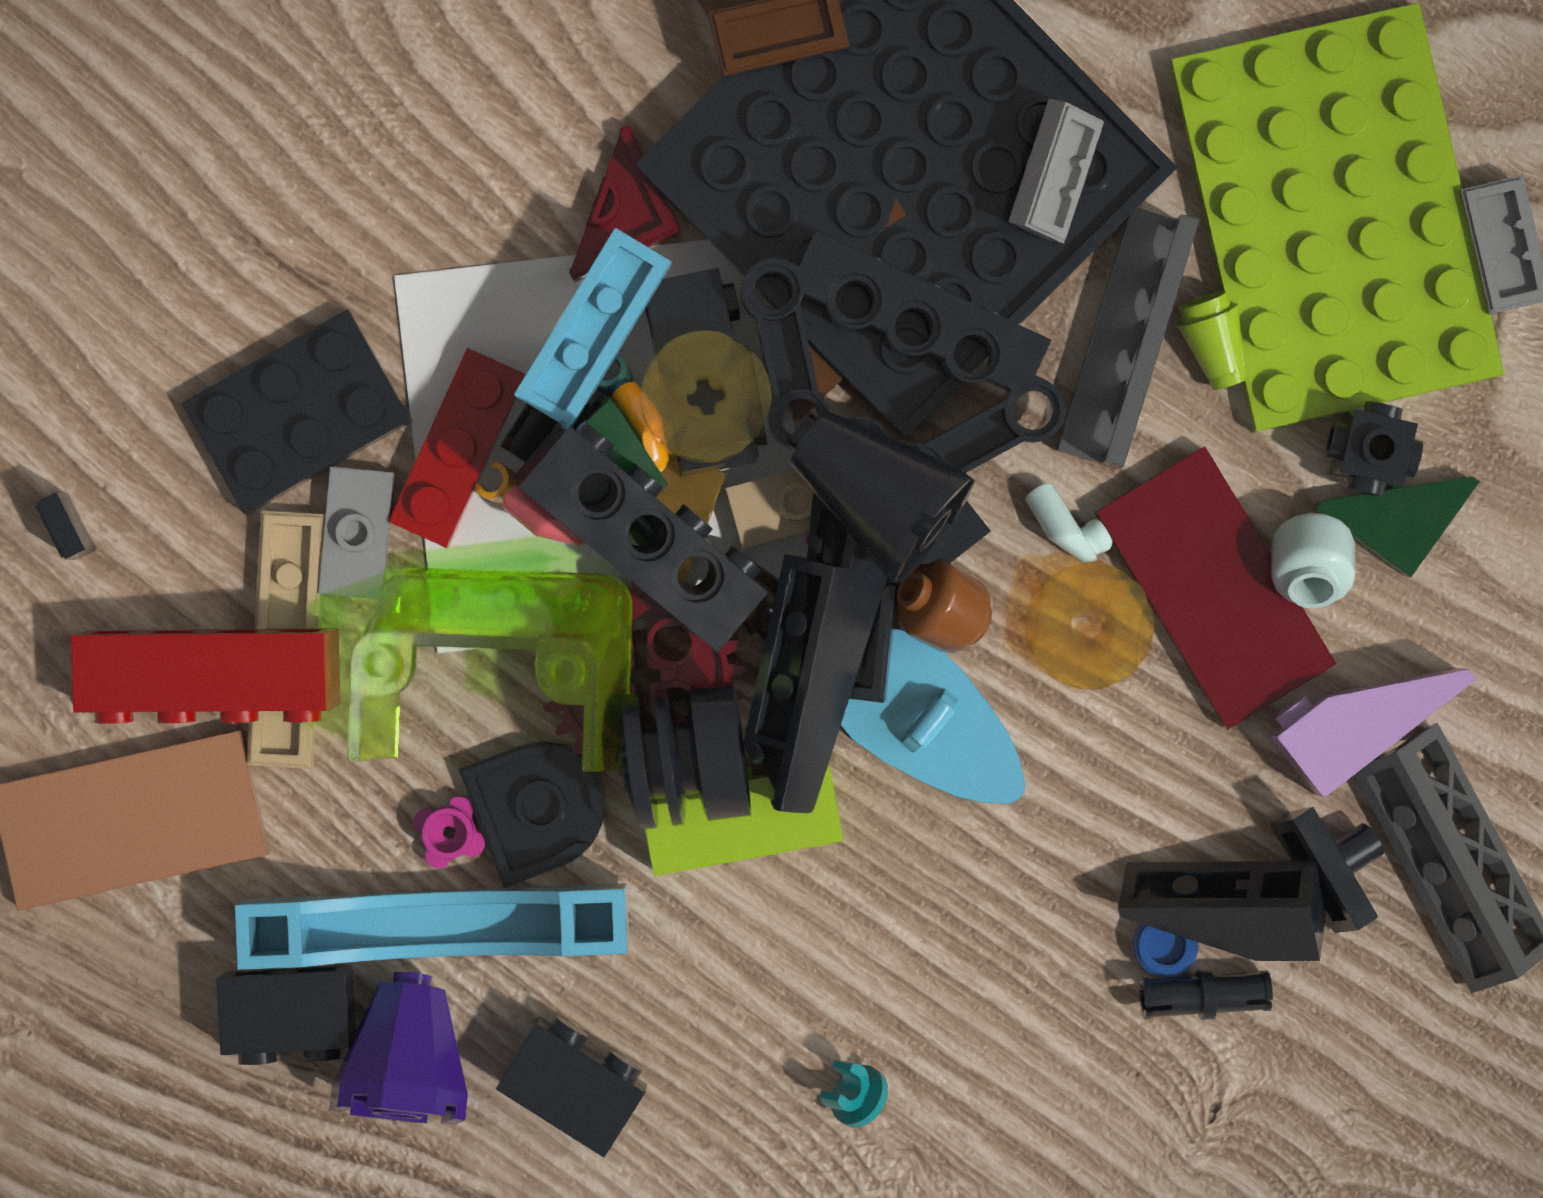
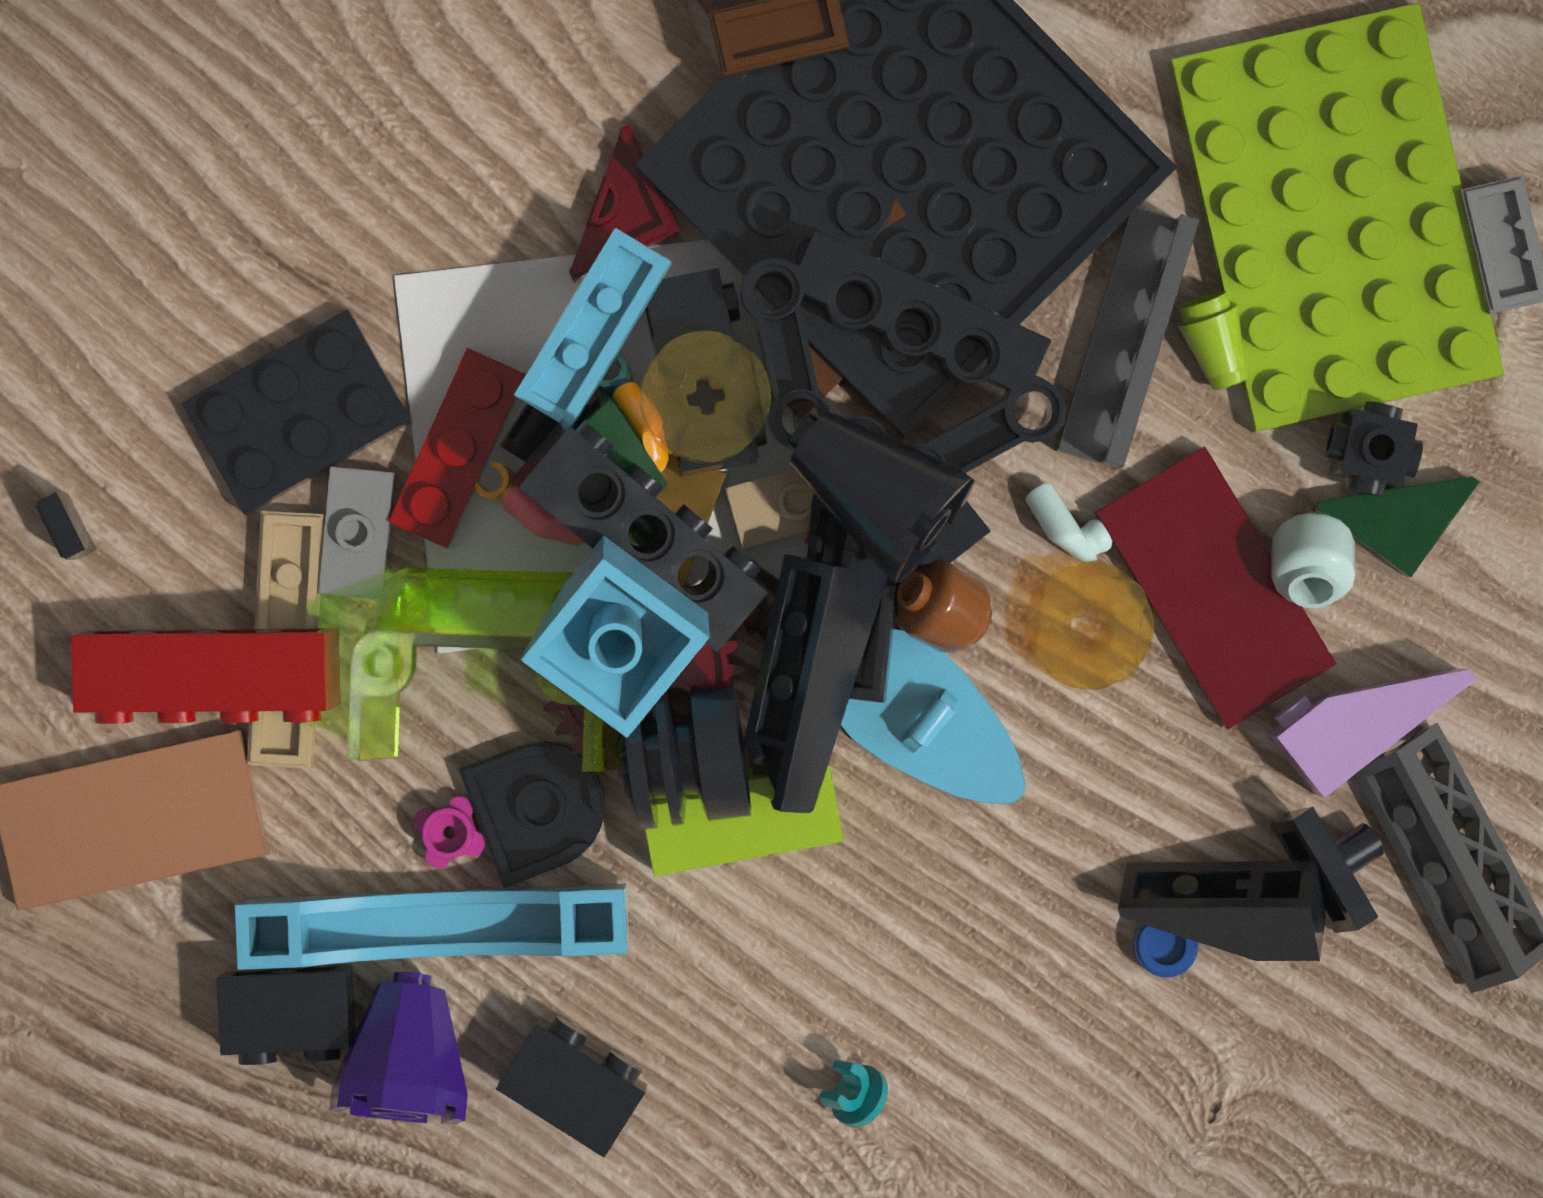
light grey plate [1009,99,1104,244] -> none
black pin [1139,969,1273,1020] -> none
none -> medium azure slope [521,536,710,738]

